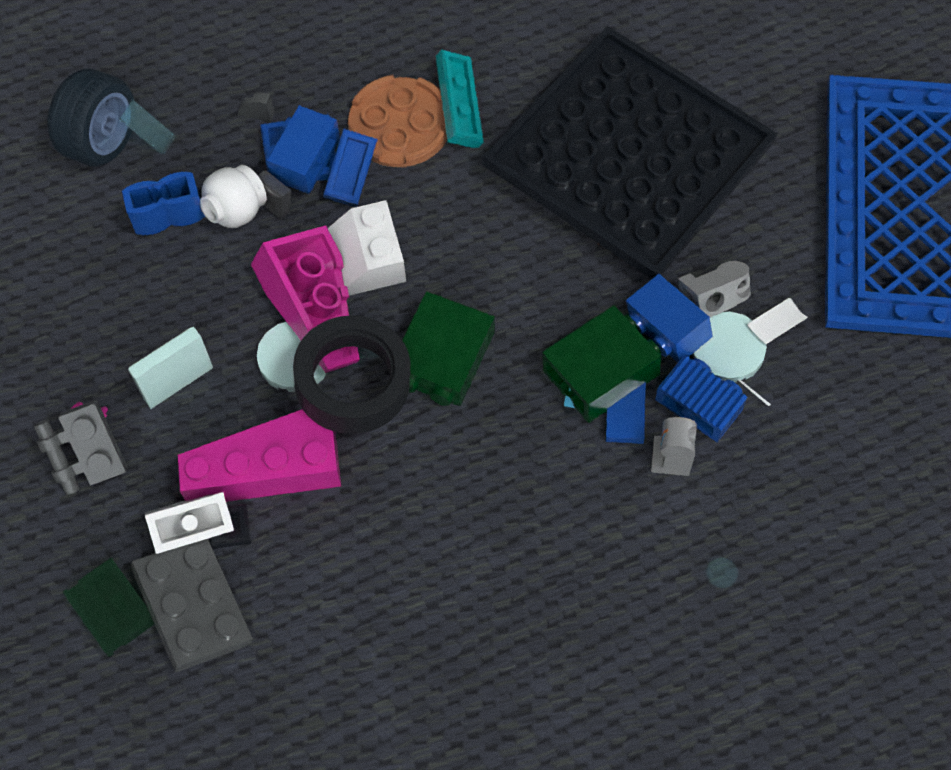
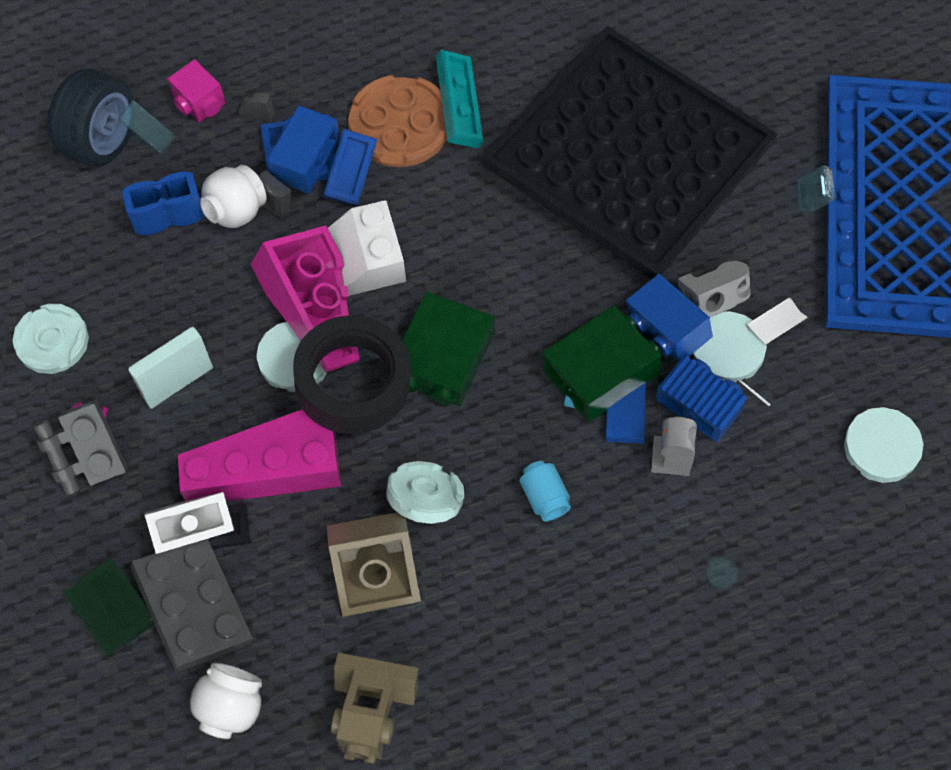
none -> light aqua tile [12,304,89,374]
none -> dark pink brick [167,59,226,123]
none -> white piece [190,663,262,739]
none -> dark tan slope [327,512,421,617]
none -> dark tan tile [331,653,419,765]
none -> light aqua tile [386,461,464,524]
none -> medium azure brick [519,461,571,521]
none -> clear light blue tile [797,165,835,214]
none -> light aqua tile [844,407,924,483]

